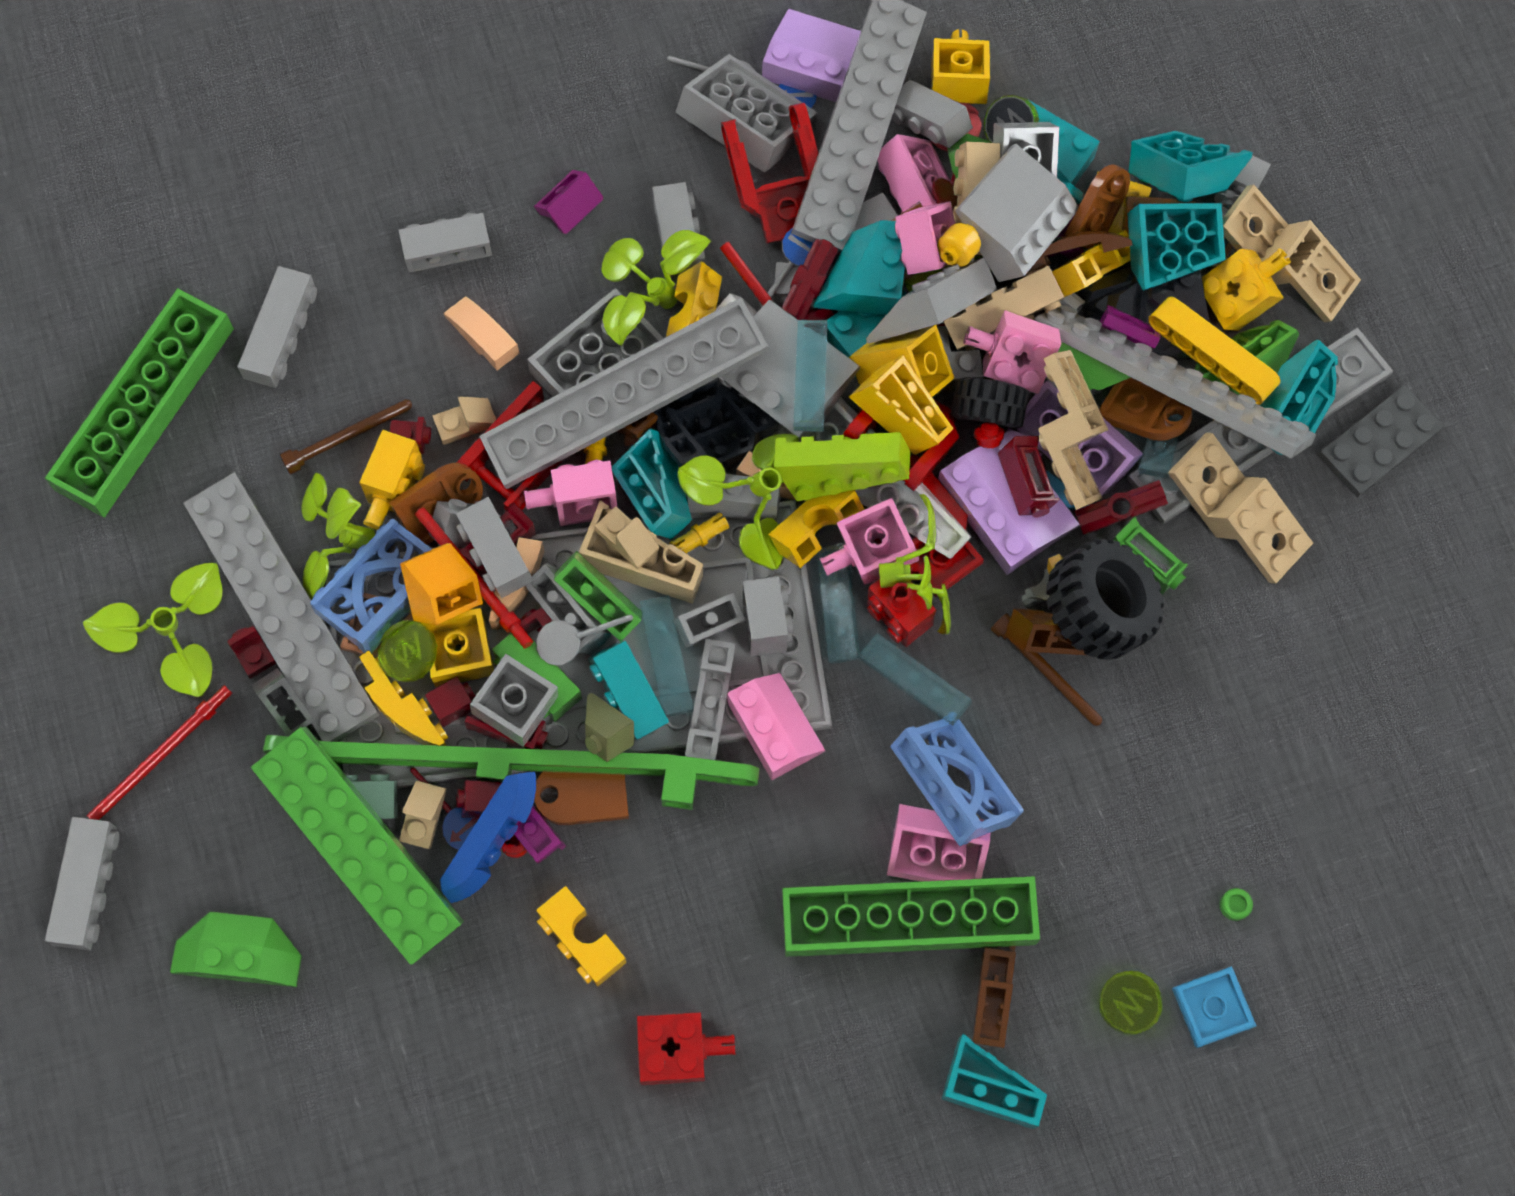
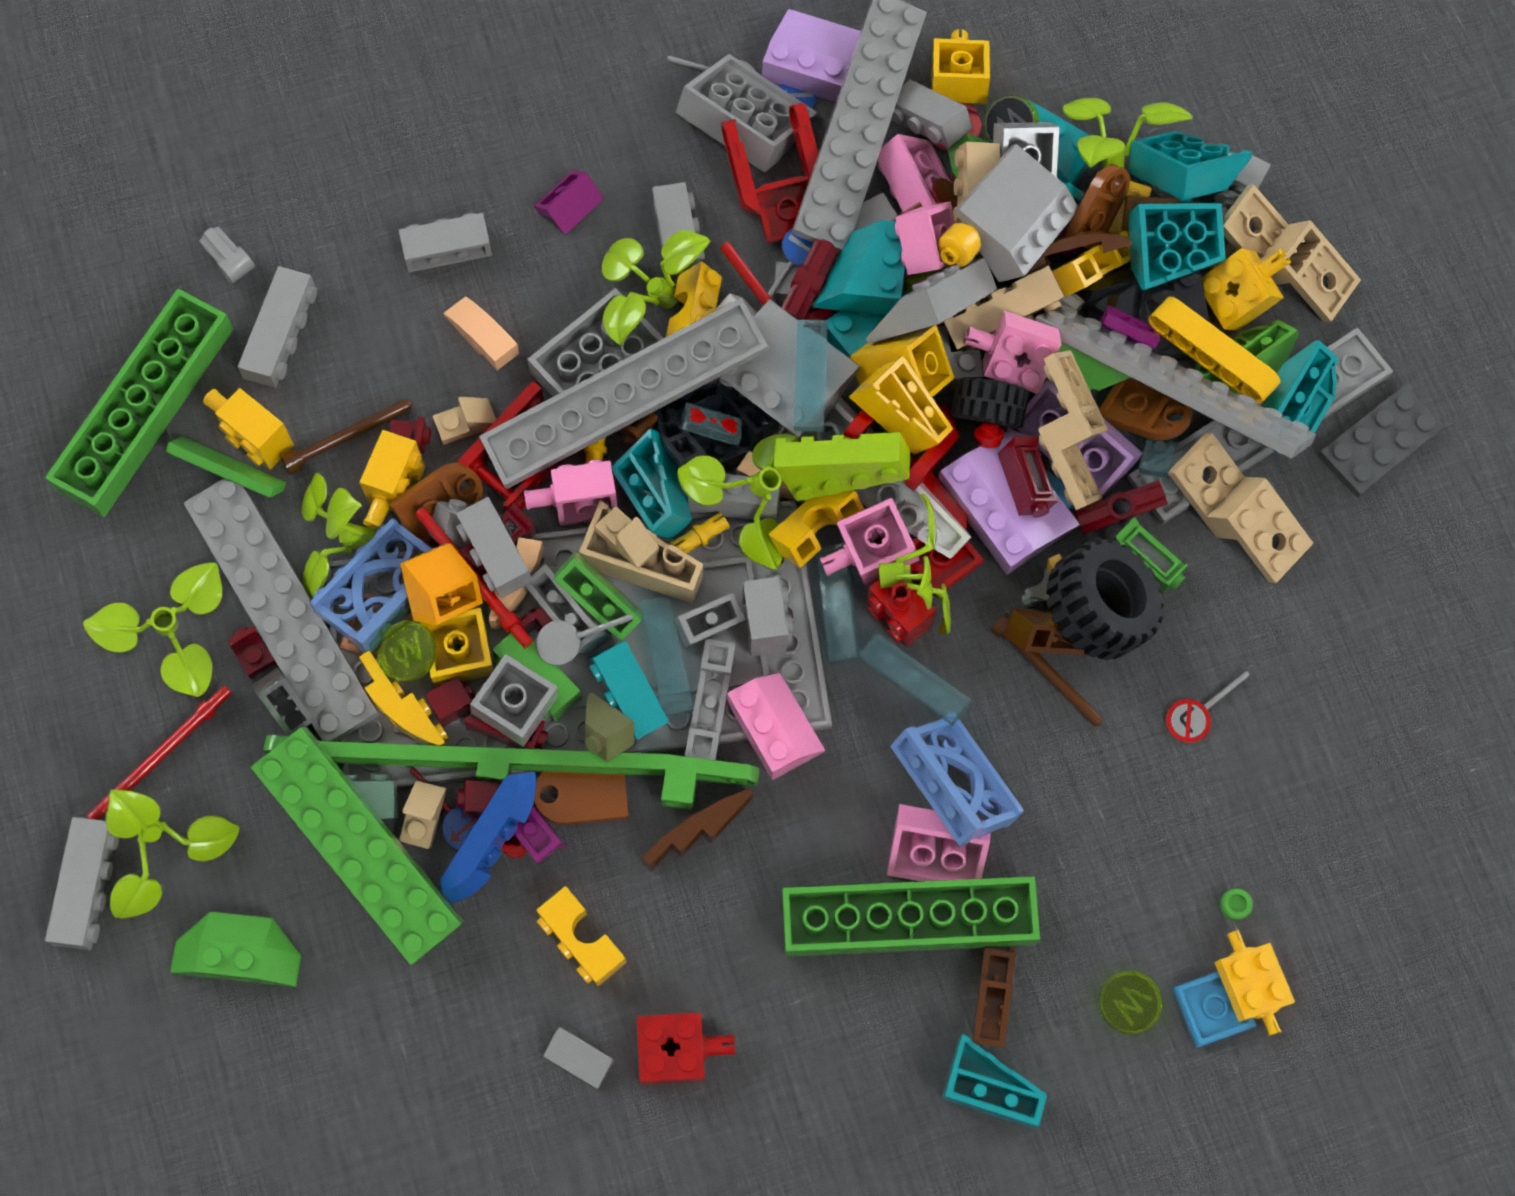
none -> lime plant [105,790,240,919]
none -> bright green tile [166,436,286,498]
none -> light grey piece [199,227,255,284]
none -> yellow brick [203,388,294,470]
none -> light grey slope [543,1027,614,1089]
none -> reddish brown slope [641,789,754,871]
none -> clear light blue tile [682,403,742,446]
none -> lime plant [1063,98,1193,169]
none -> piece [1165,672,1249,743]
none -> yellow plate [1214,930,1295,1036]

